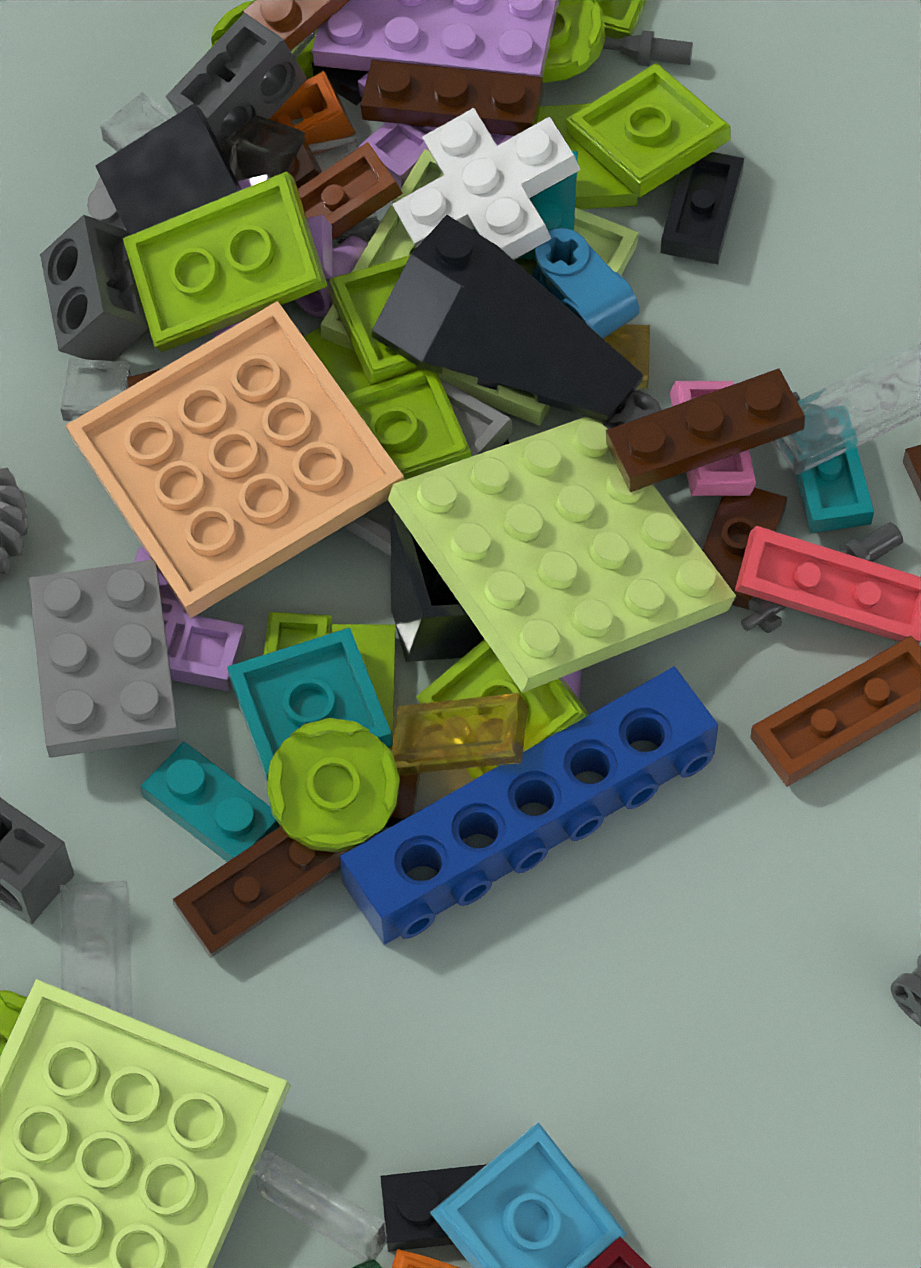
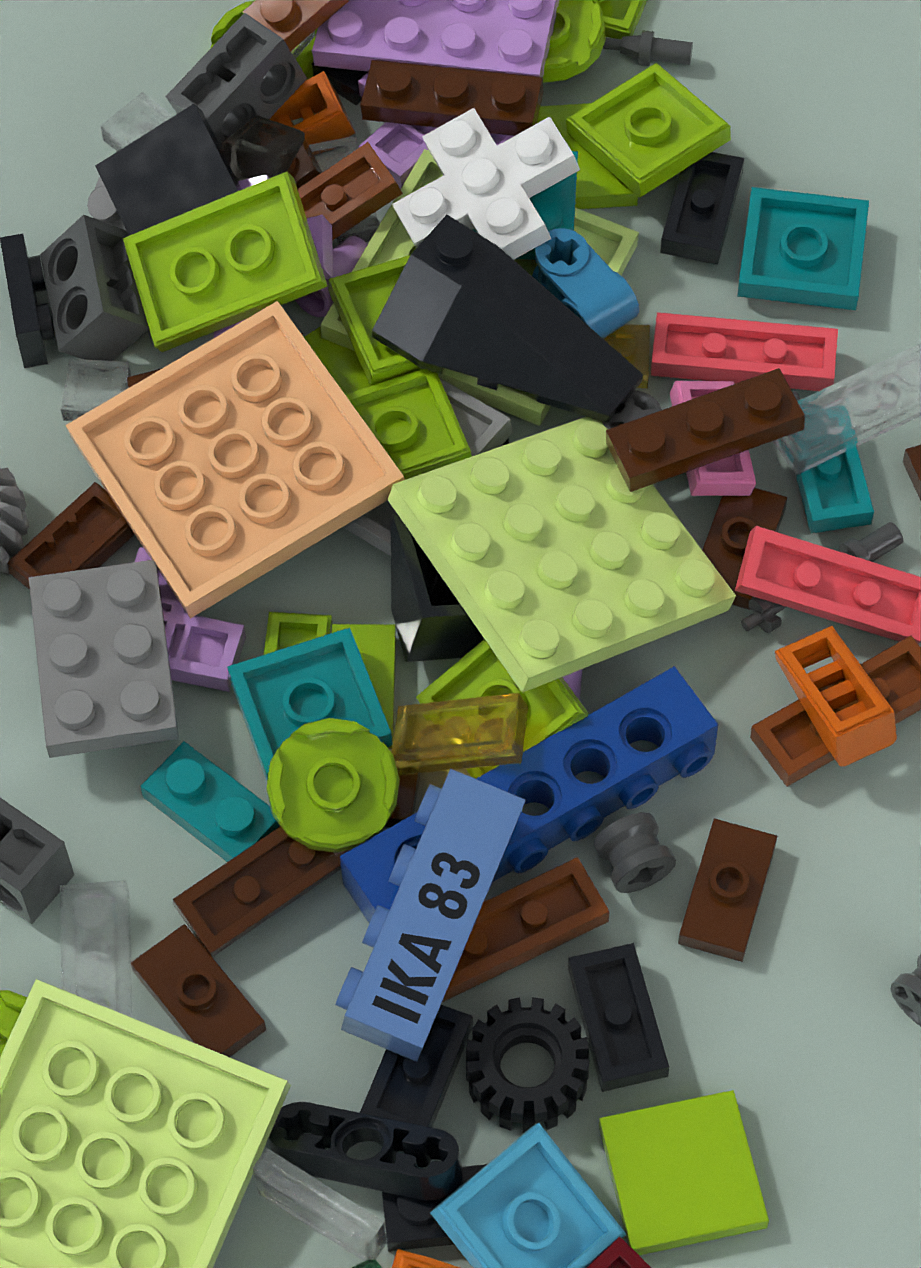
none -> black plate [0,233,55,368]
none -> reddish brown plate [7,482,135,590]
none -> reddish brown plate [130,924,266,1057]
none -> black beam [269,1102,463,1200]
none -> medium blue brick [335,768,526,1062]
none -> black plate [360,1005,473,1127]
none -> dark orange plate [442,857,609,1002]
none -> black tyre [466,997,590,1133]
none -> black plate [568,943,669,1092]
none -> dark grey wheel [594,812,676,893]
none -> lime tile [599,1090,769,1255]
none -> coral plate [651,312,838,392]
none -> reddish brown plate [678,818,778,962]
none -> teal plate [737,187,869,310]
none -> orange slope [775,626,897,767]

